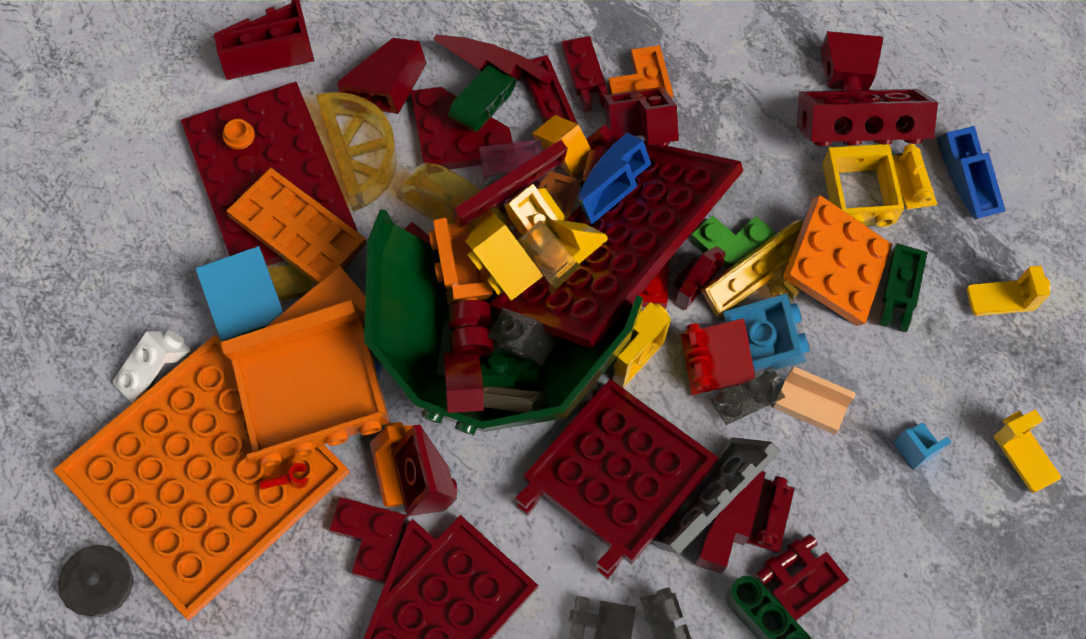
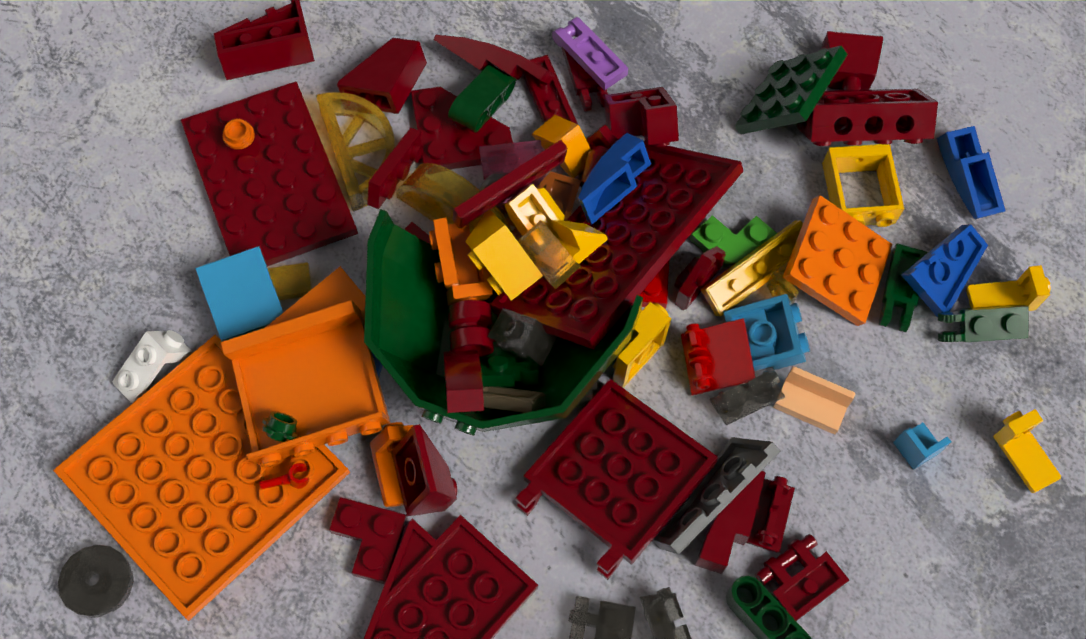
orange plate [227,168,367,285] -> none
orange plate [608,45,673,98] -> none
yellow hinge [892,144,937,210] -> none
none -> dark green plate [262,412,297,442]
none -> dark red plate [367,127,424,209]
none -> medium lavender plate [552,17,628,91]
none -> dark green plate [734,46,848,135]
none -> blue wing [901,224,988,317]
none -> hinge [938,305,1029,342]

